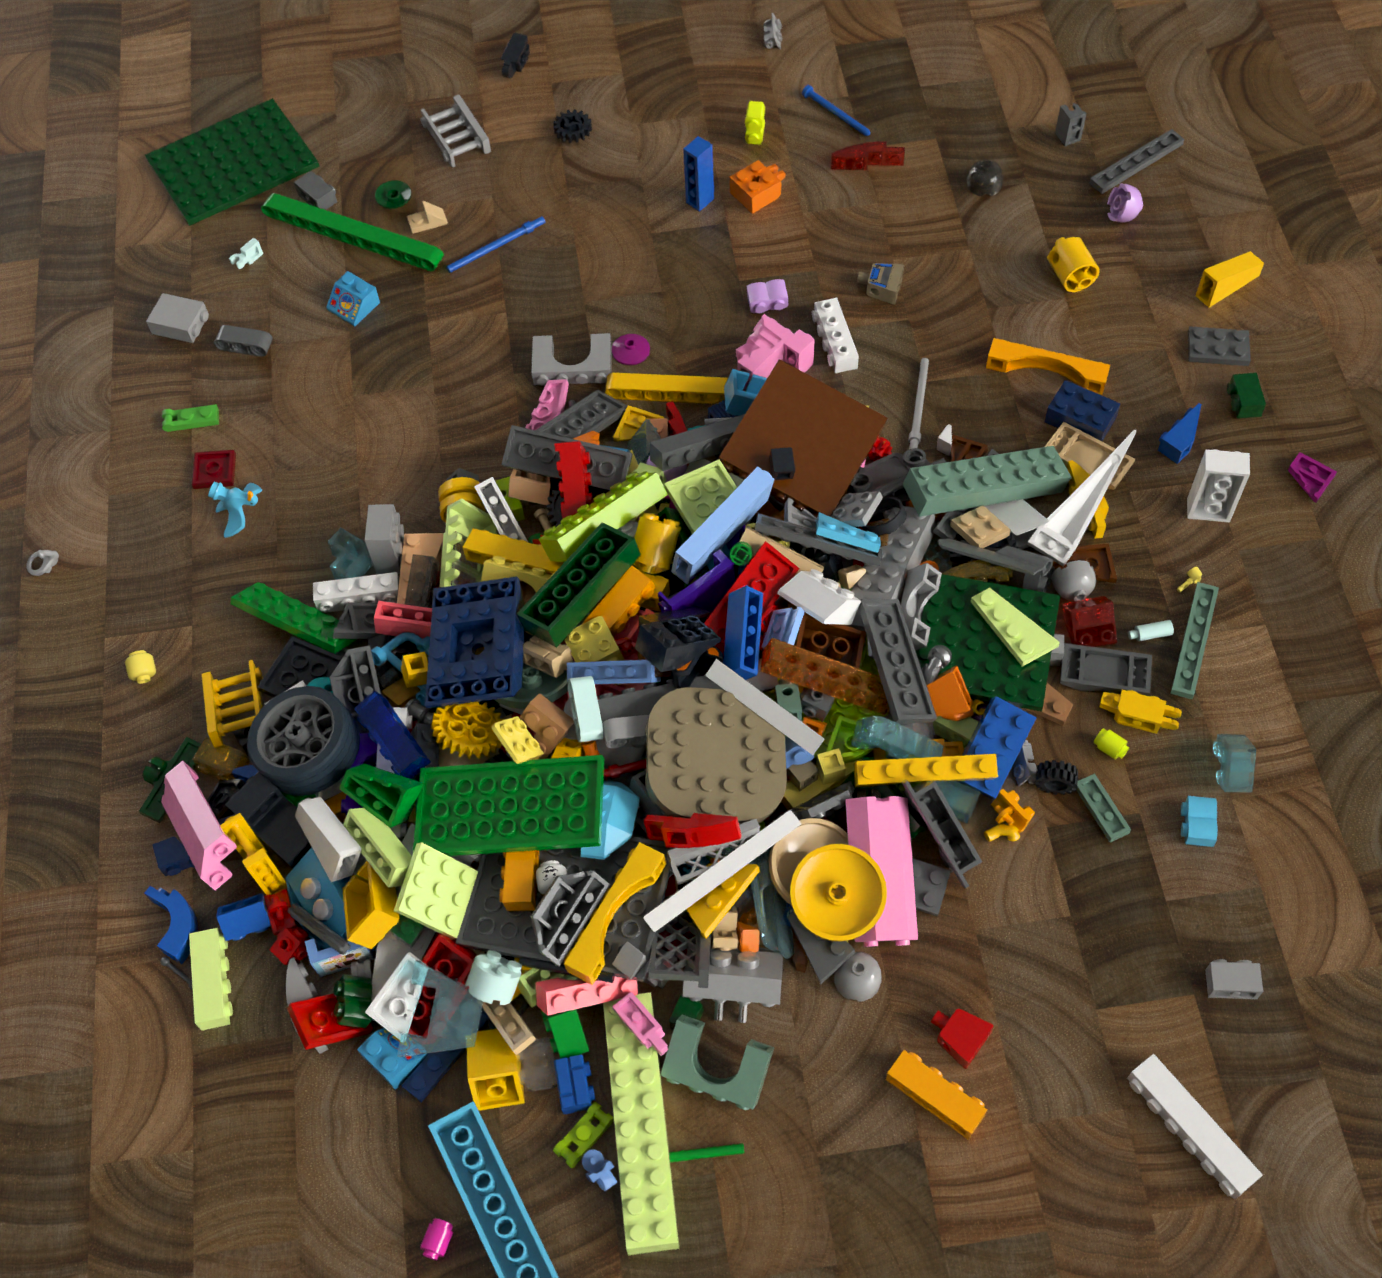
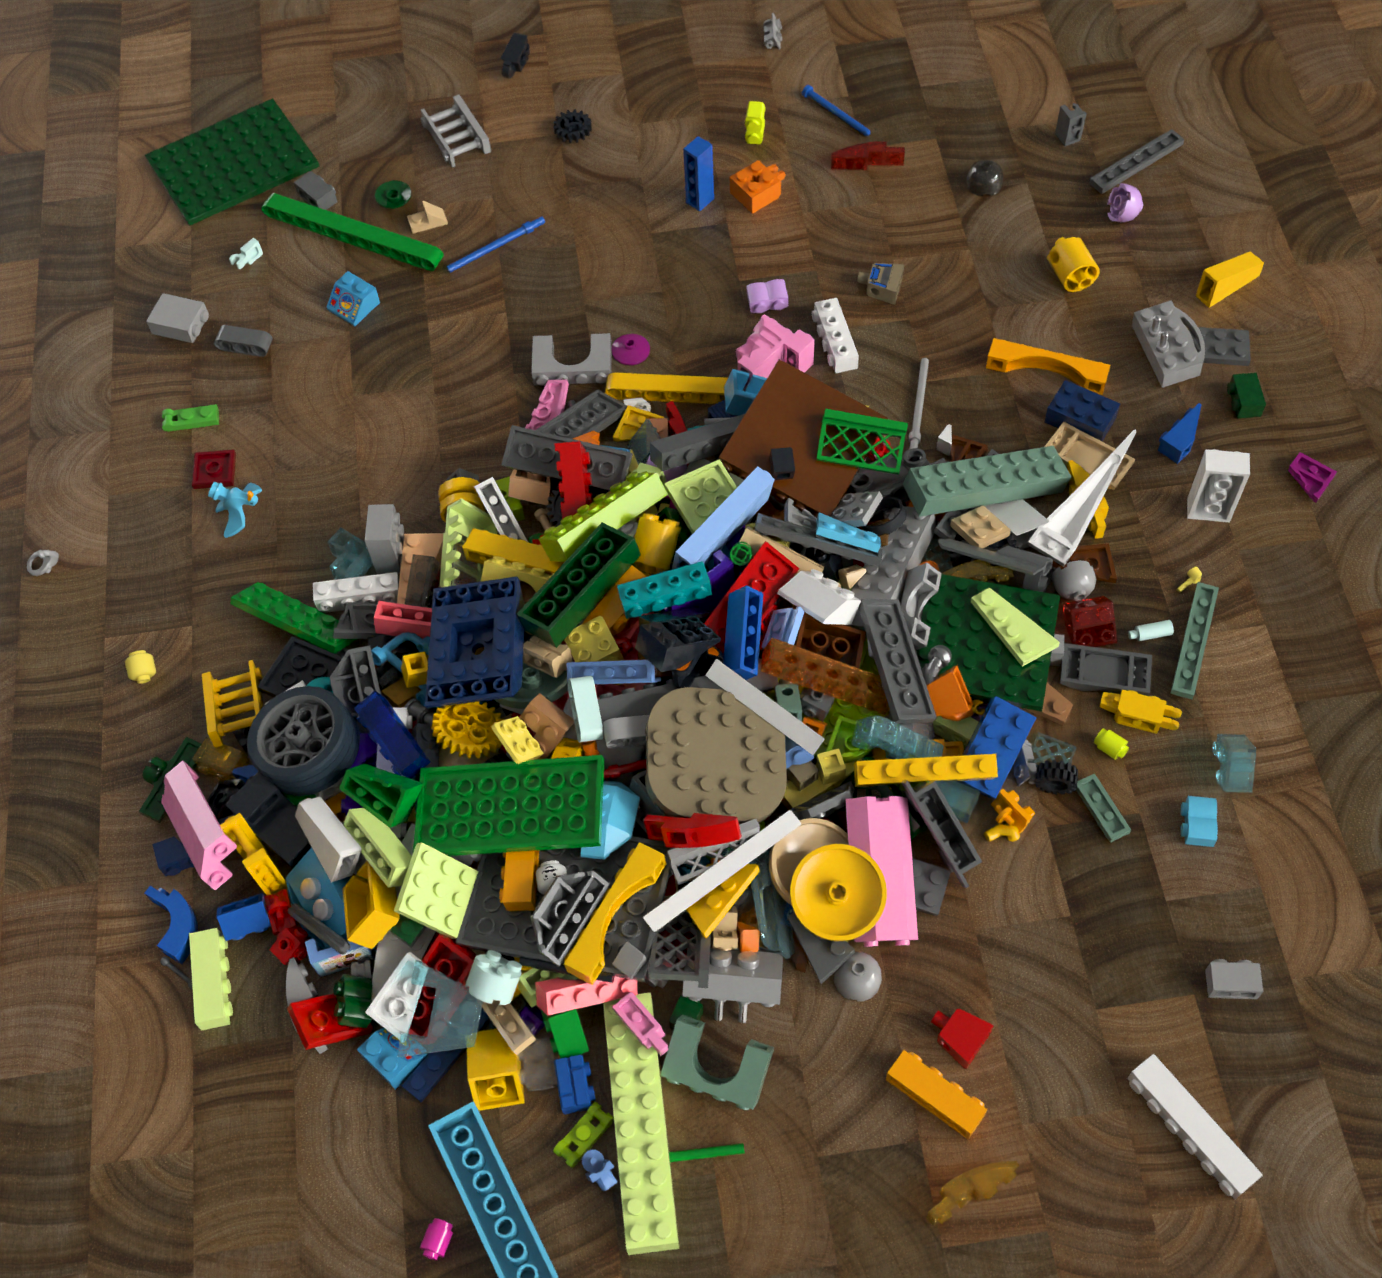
none -> dark purple slope [519,1005,545,1037]
none -> teal brick [617,561,712,619]
none -> white arm [624,398,651,412]
none -> green fence [816,409,908,475]
none -> clear yellow slope [926,1161,1019,1225]
none -> clear light blue window [1028,732,1077,768]
none -> light grey piece [1132,300,1205,388]

